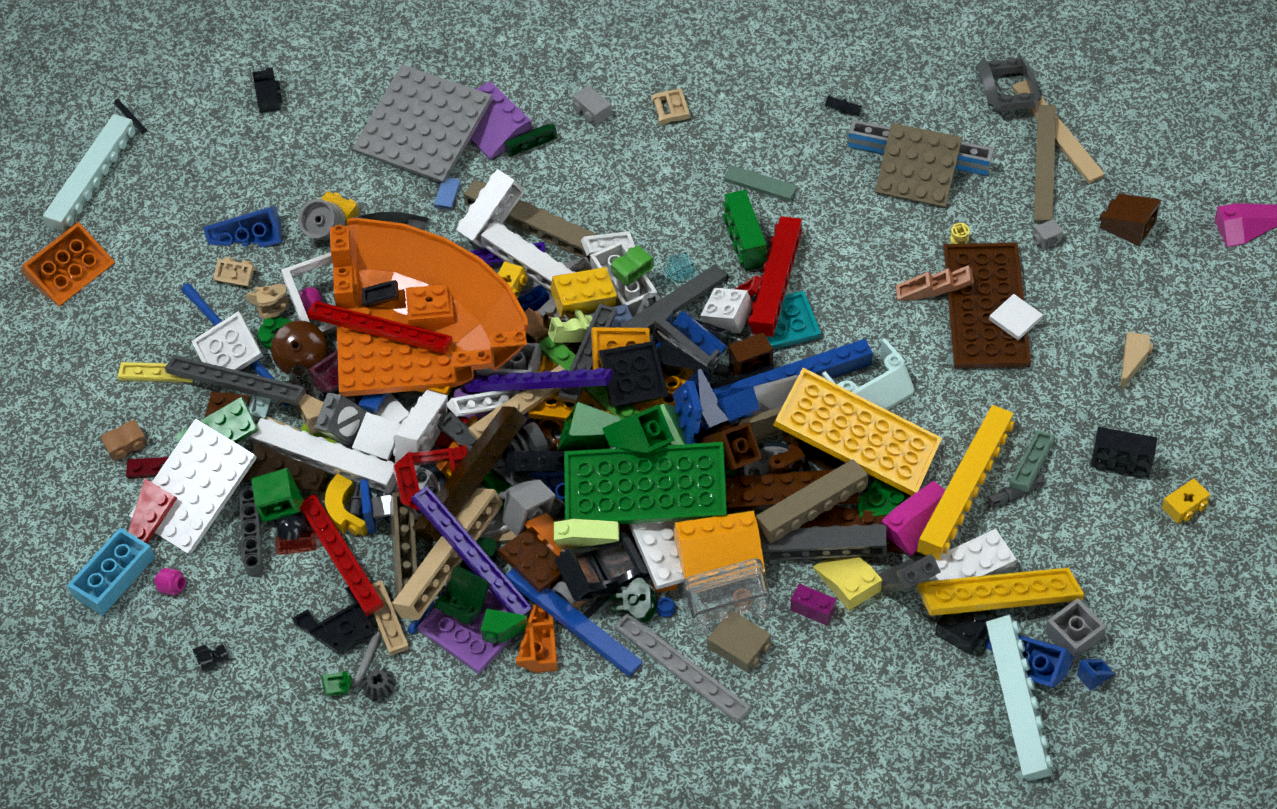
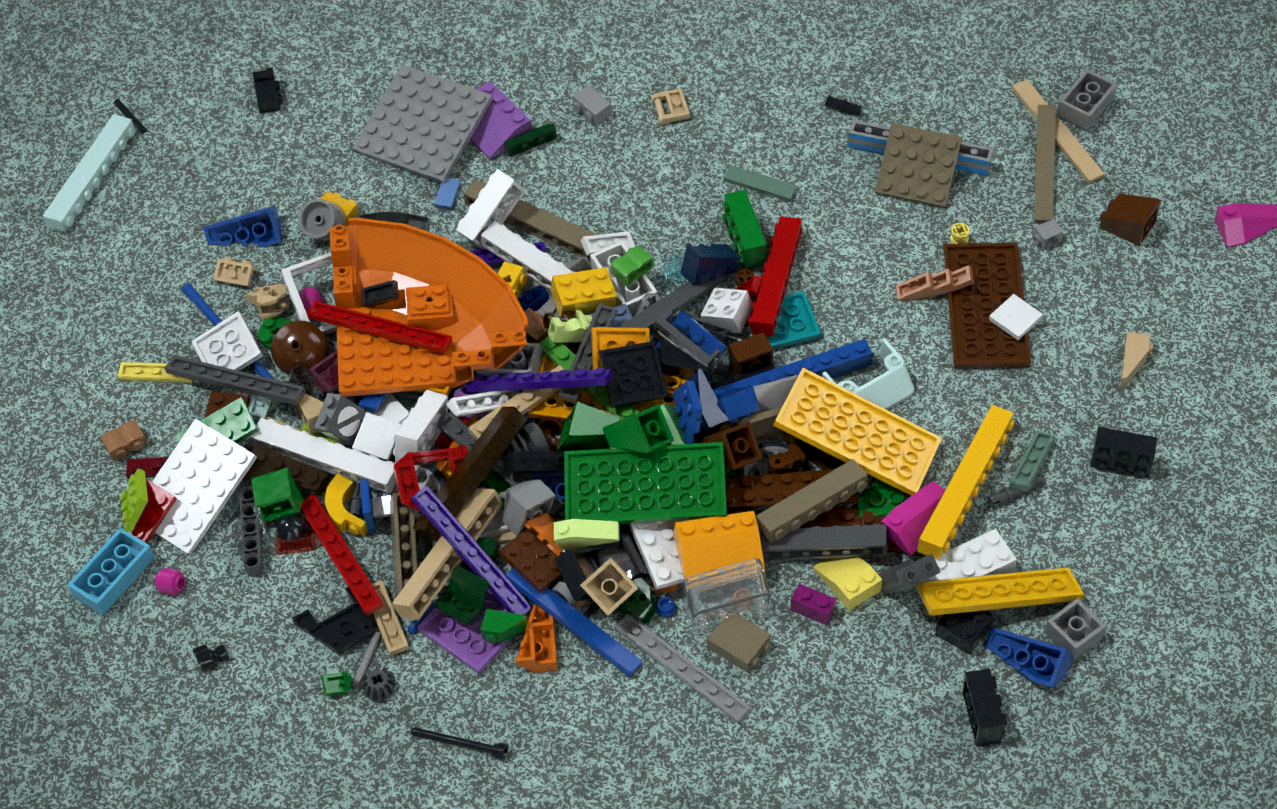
orange slope [20,222,115,306] -> none
dark grey wedge [976,52,1040,112] -> none
light aqua brick [986,615,1054,781] -> none
blue slope [1077,659,1115,690] -> none
yellow brick [1162,478,1210,524] -> none
none -> lime plate [120,468,148,533]
none -> clear hinge [253,506,273,544]
none -> black piece [411,727,508,761]
none -> tan slope [580,558,638,616]
none -> dark blue wedge [681,244,741,286]
none -> reddish brown wheel [736,269,754,287]
none -> black brick [962,669,1007,747]
none -> light grey brick [1057,69,1117,131]

